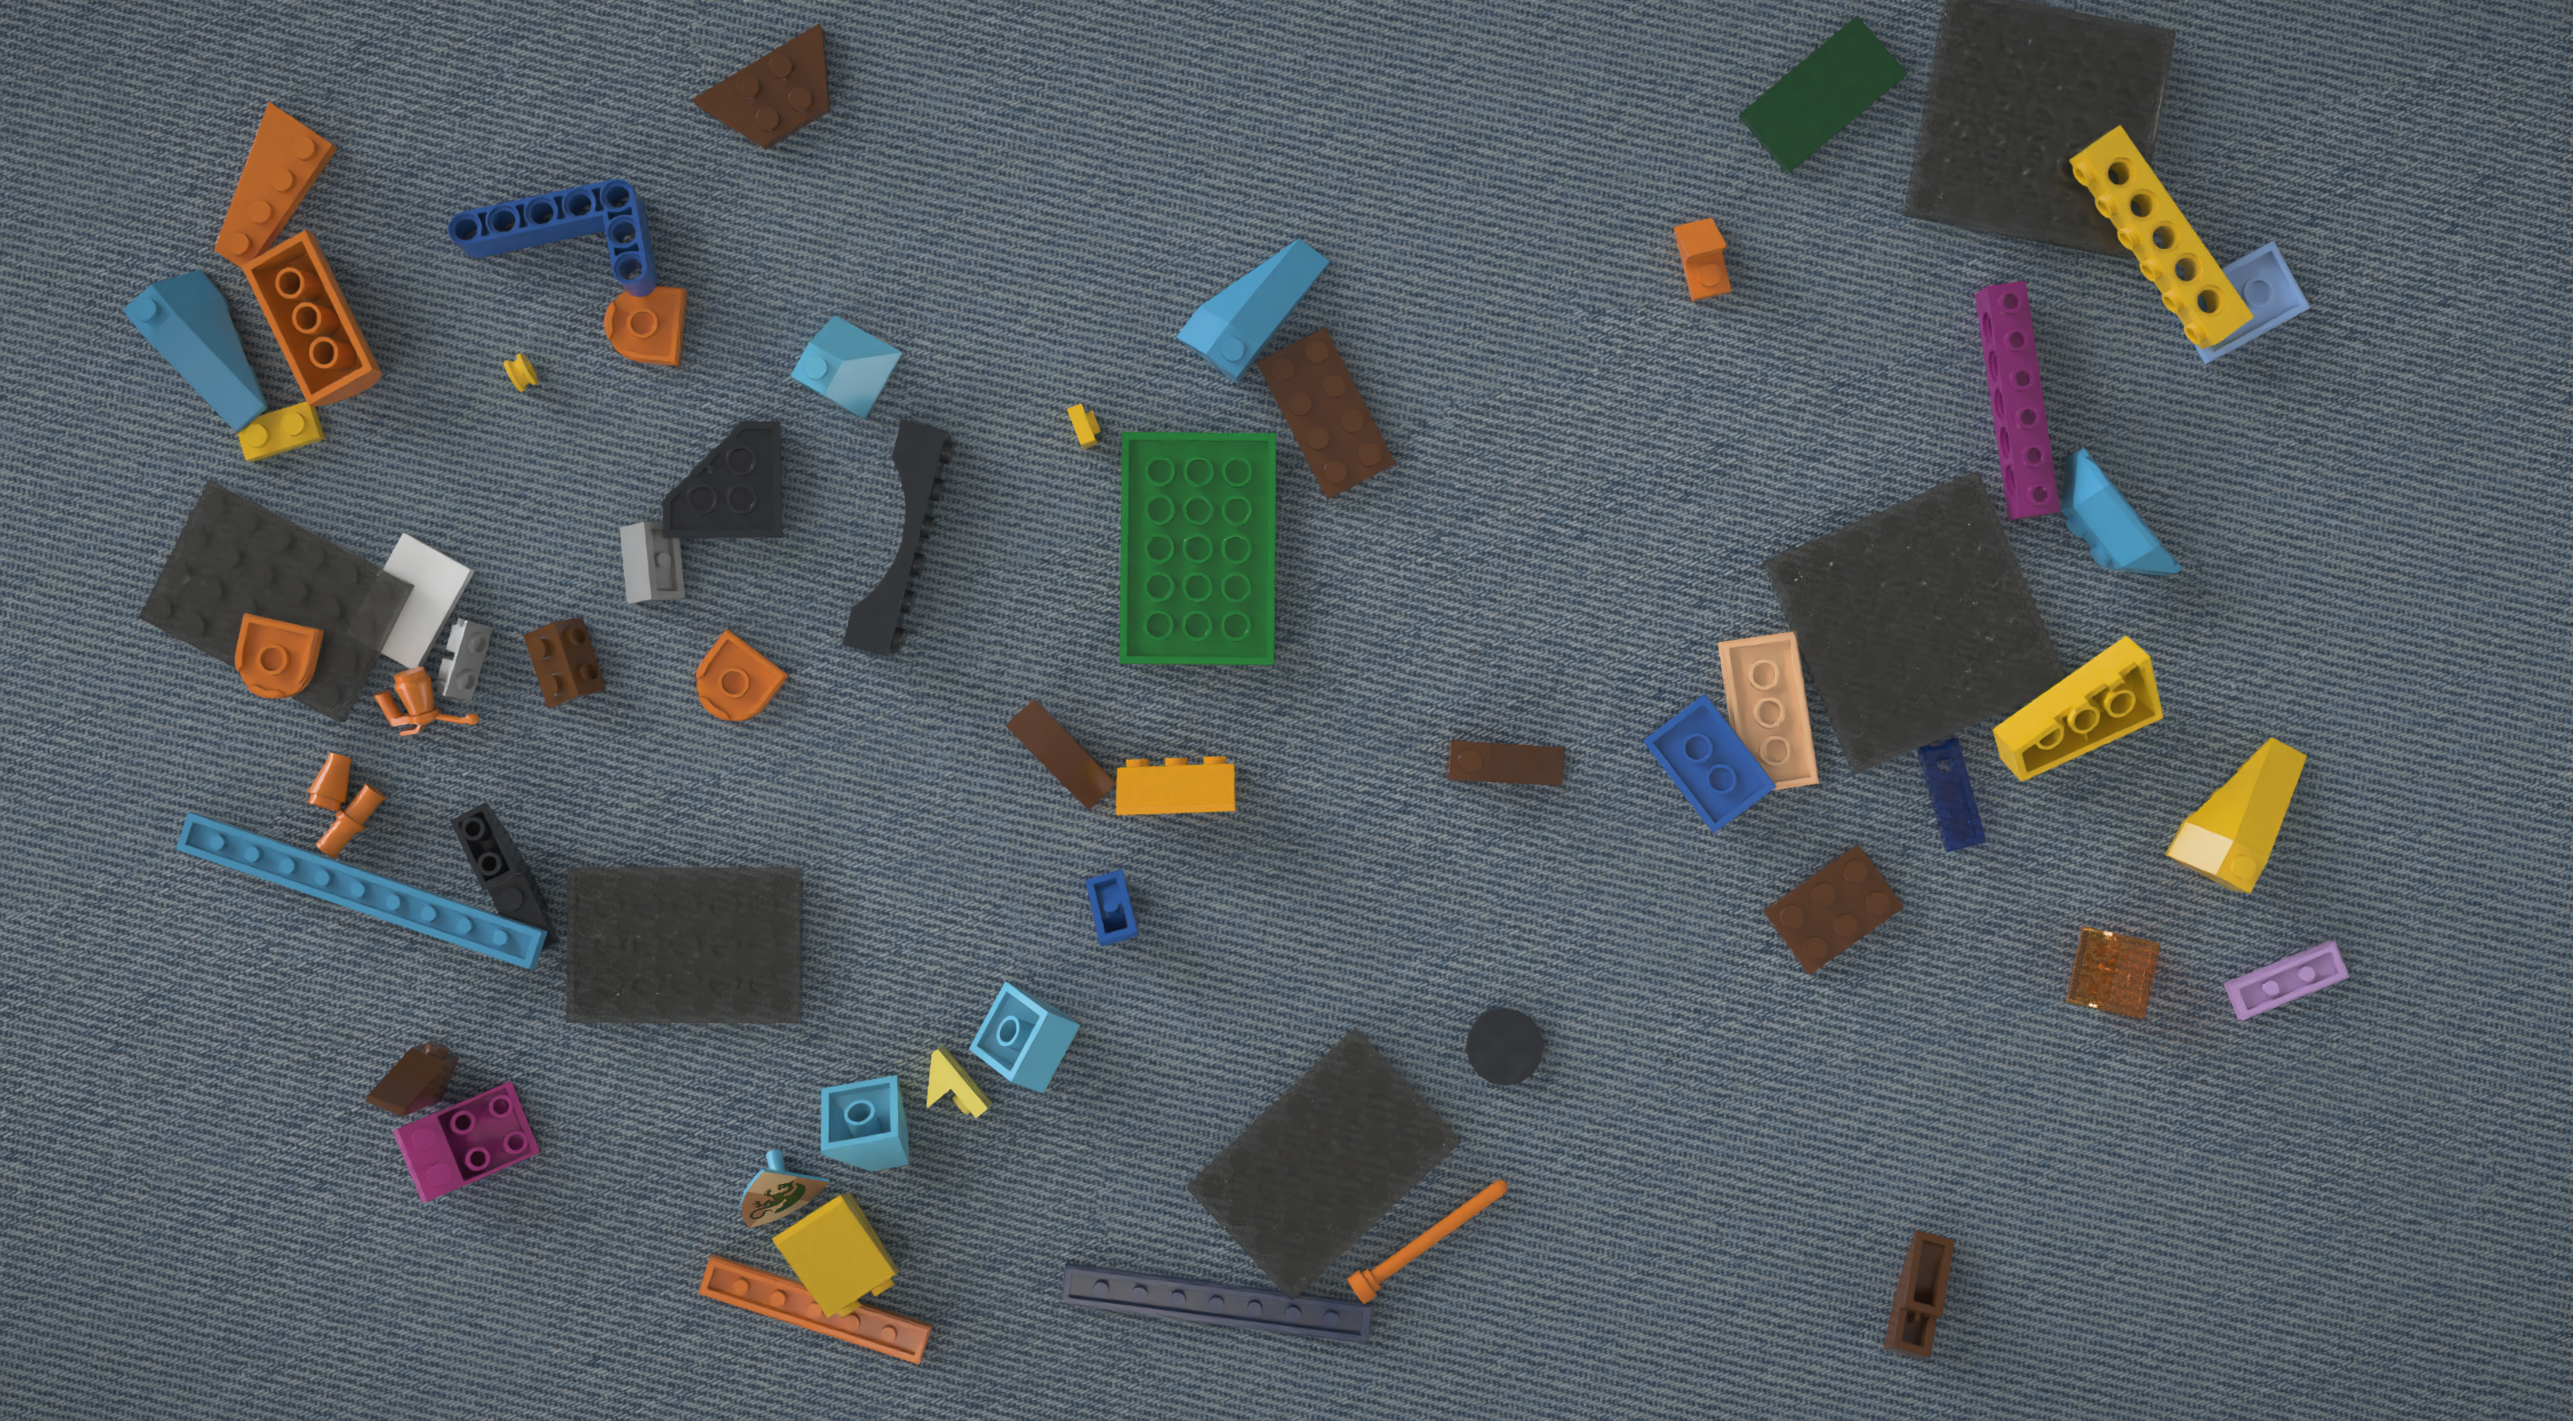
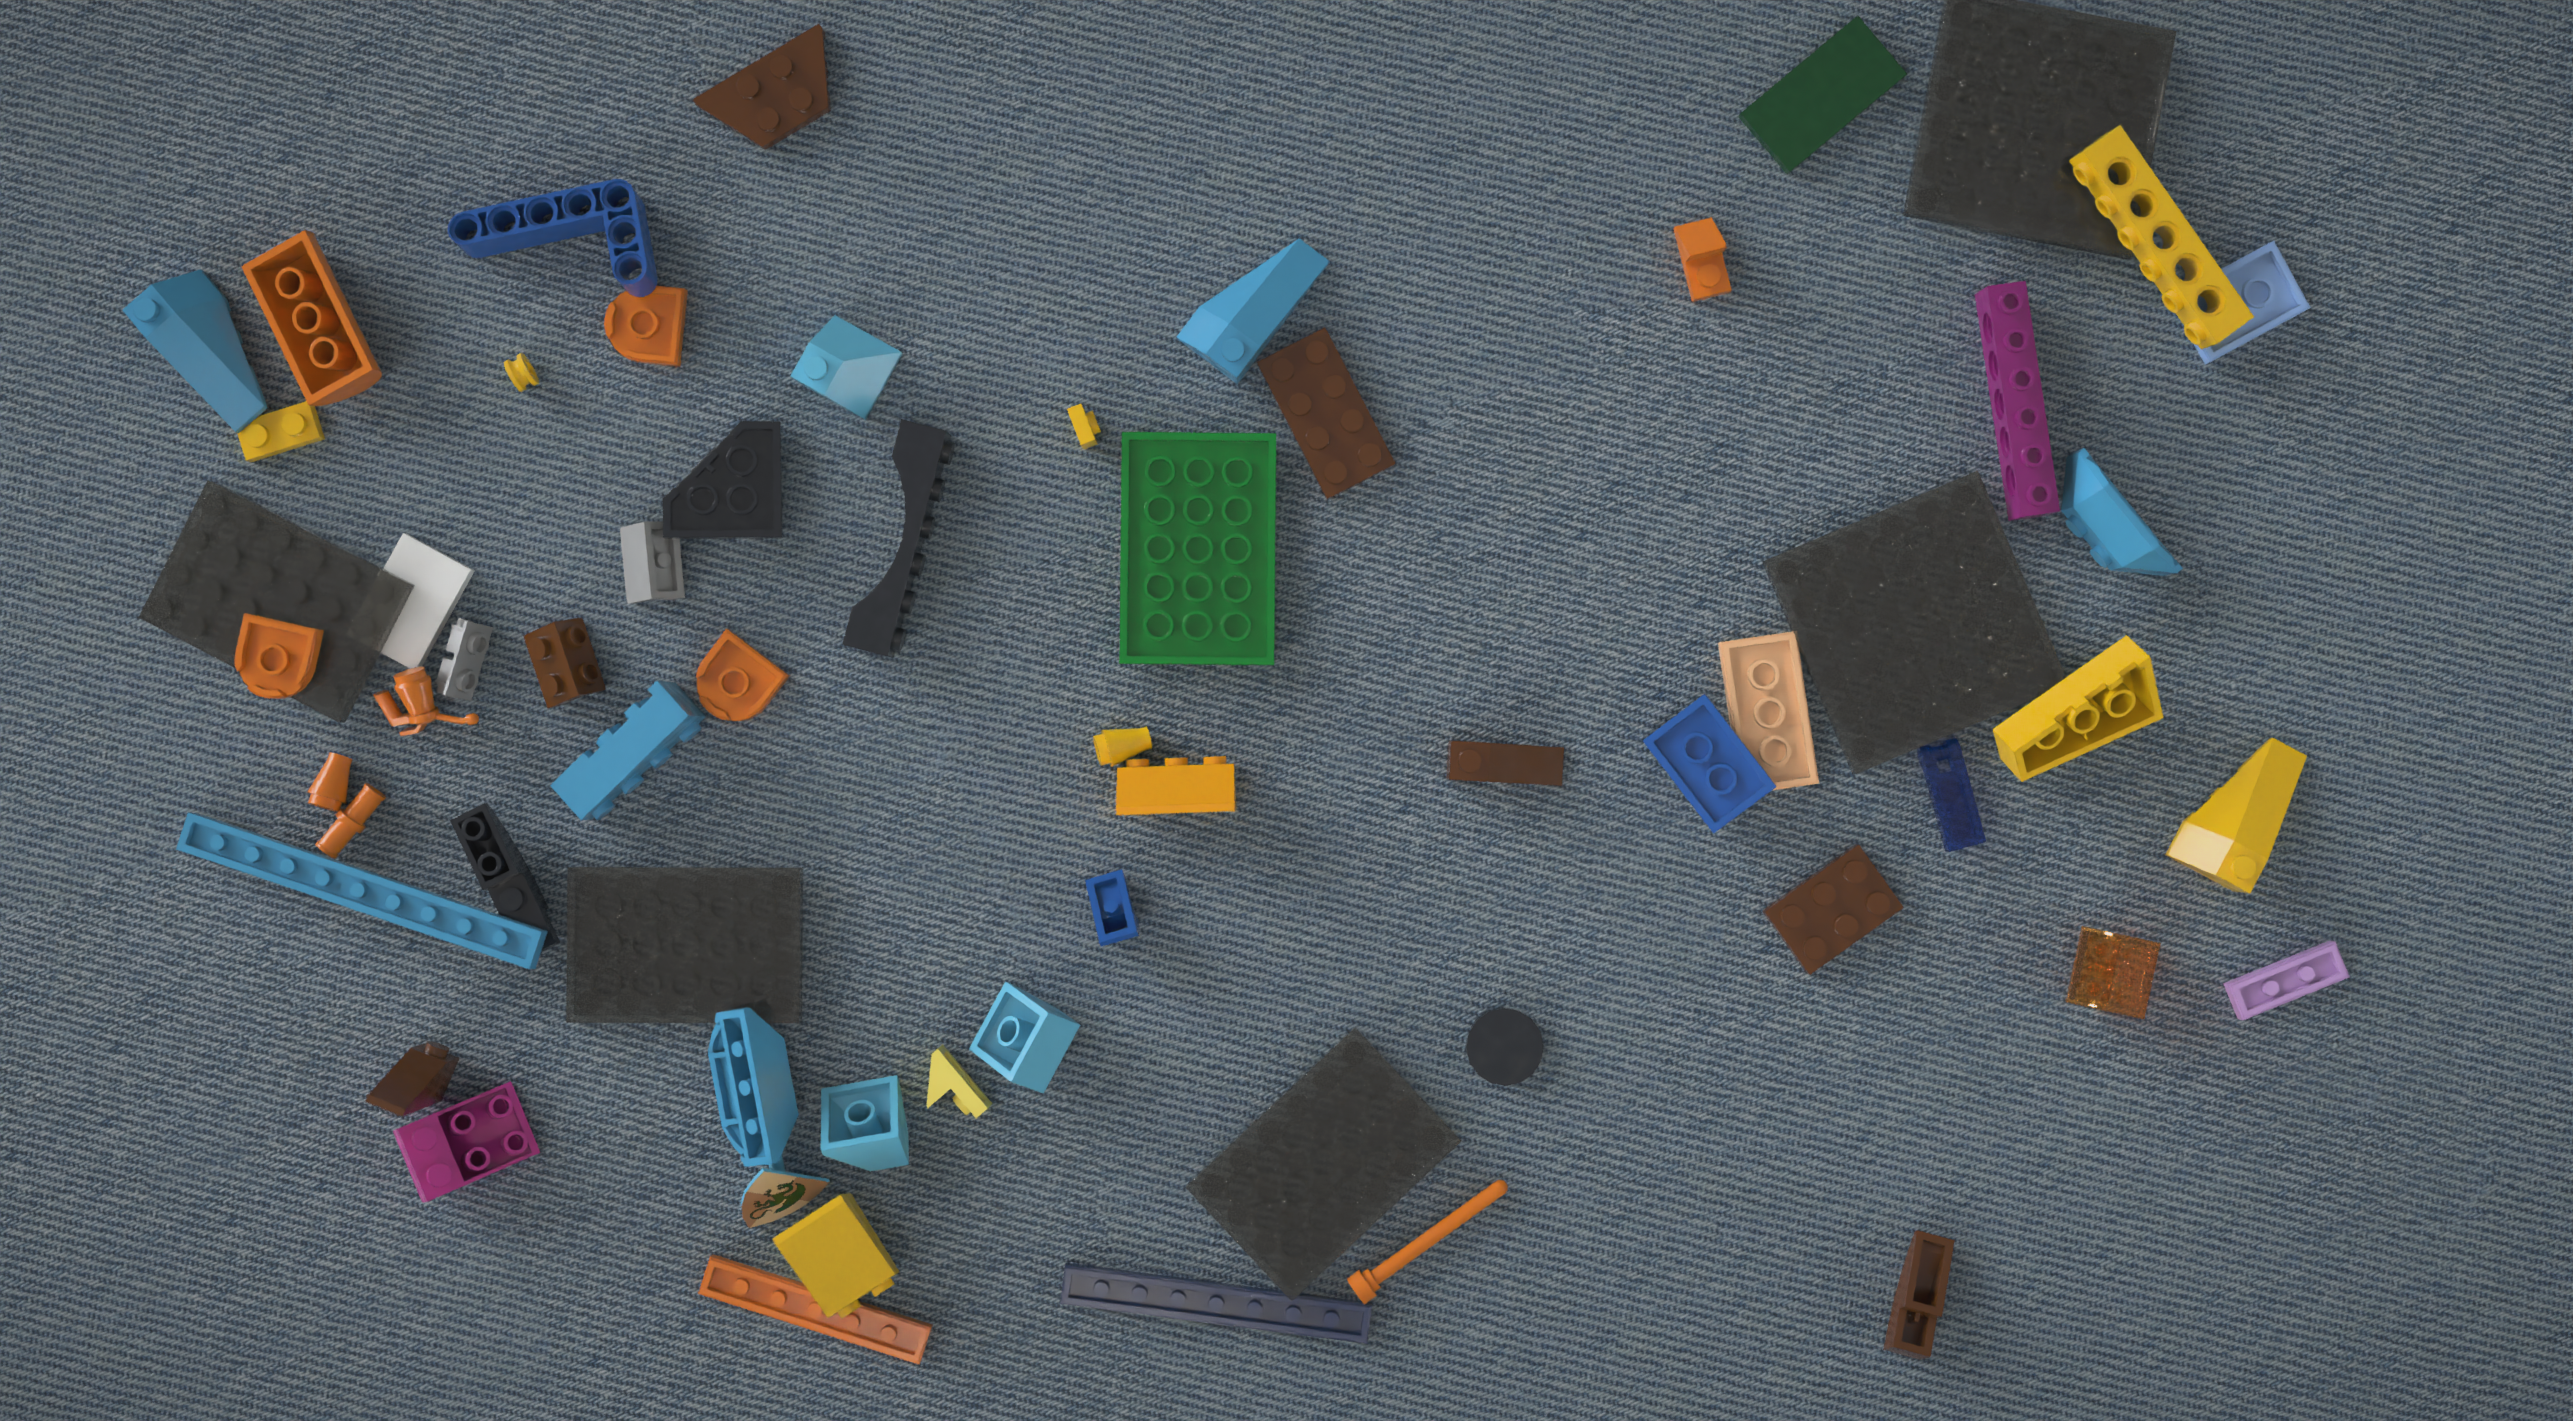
orange wing [214,102,338,269] -> none
reddish brown slope [1005,699,1117,810] -> none
none -> dark azure wedge [550,680,706,821]
none -> dark azure wedge [708,1007,799,1167]
none -> yellow cone [1093,726,1152,767]

